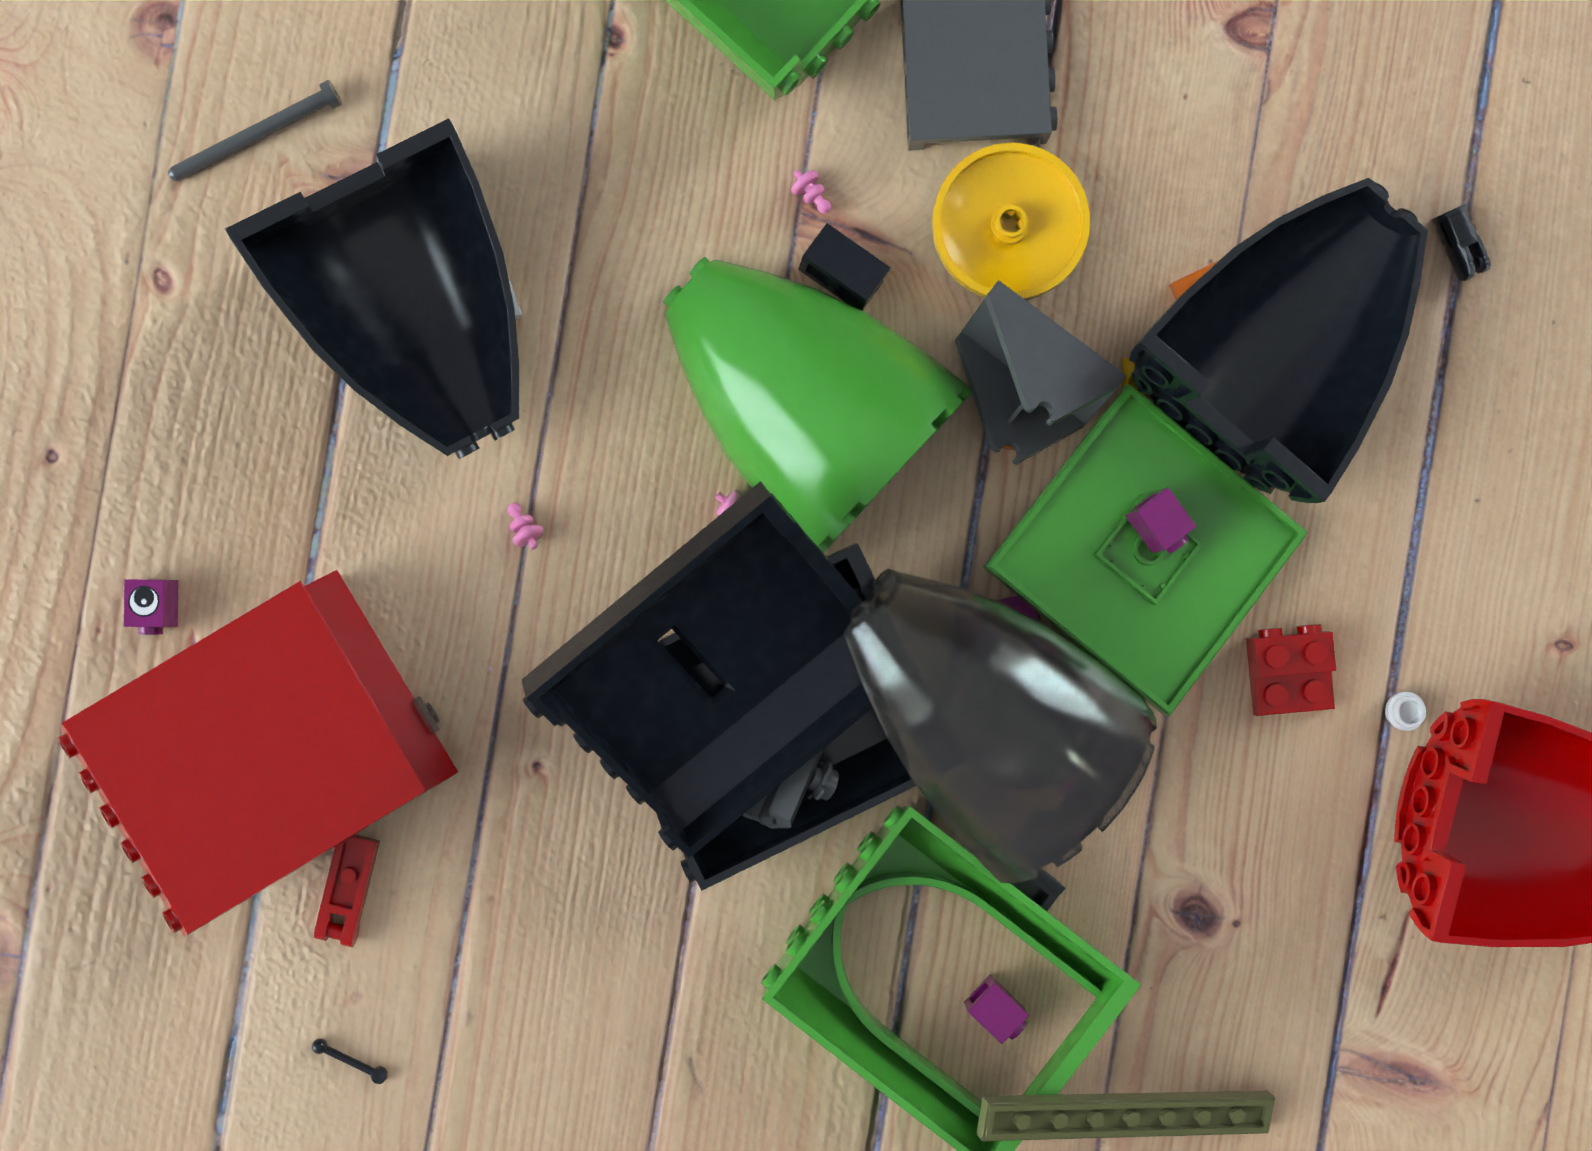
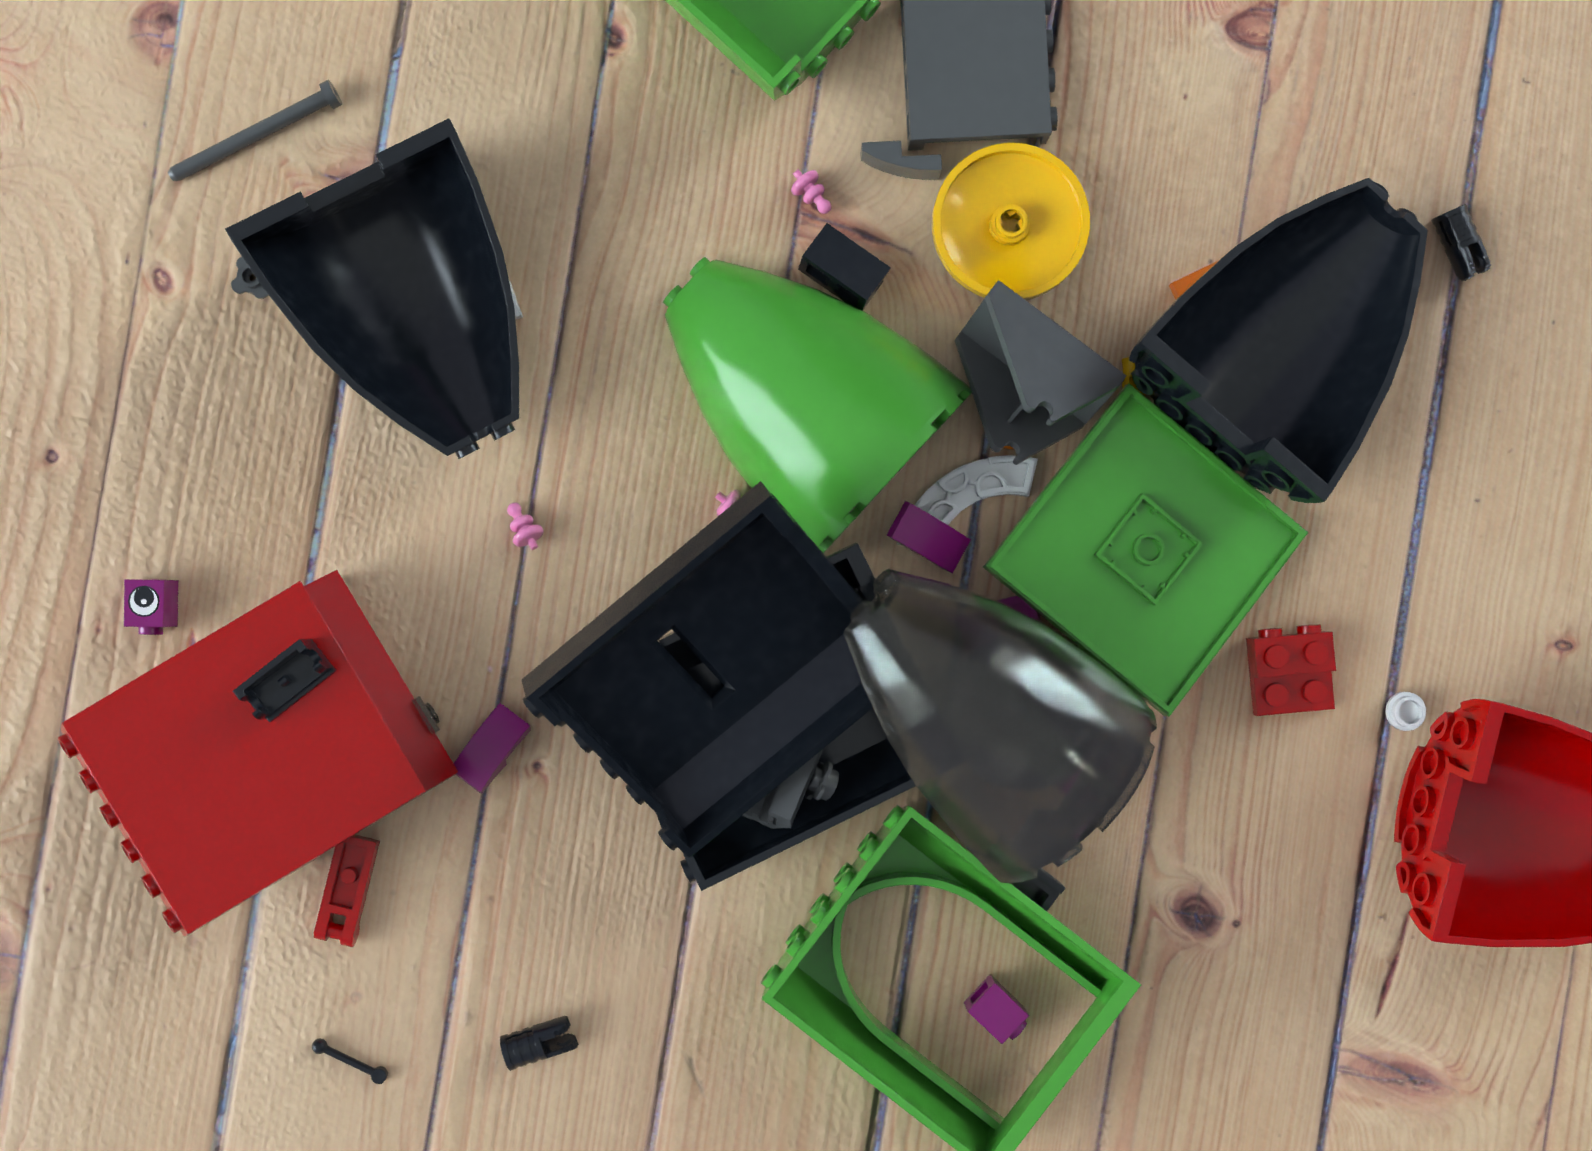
olive tile [976,1091,1275,1141] -> none
magenta brick [1125,488,1197,554] -> none
none -> dark grey plate [231,257,268,299]
none -> black hinge [233,639,336,722]
none -> magenta slope [454,703,531,794]
none -> black hinge [500,1016,579,1071]
none -> dark grey slope [860,141,942,180]
none -> magenta slope [886,501,971,574]
none -> white tile [897,455,1038,545]

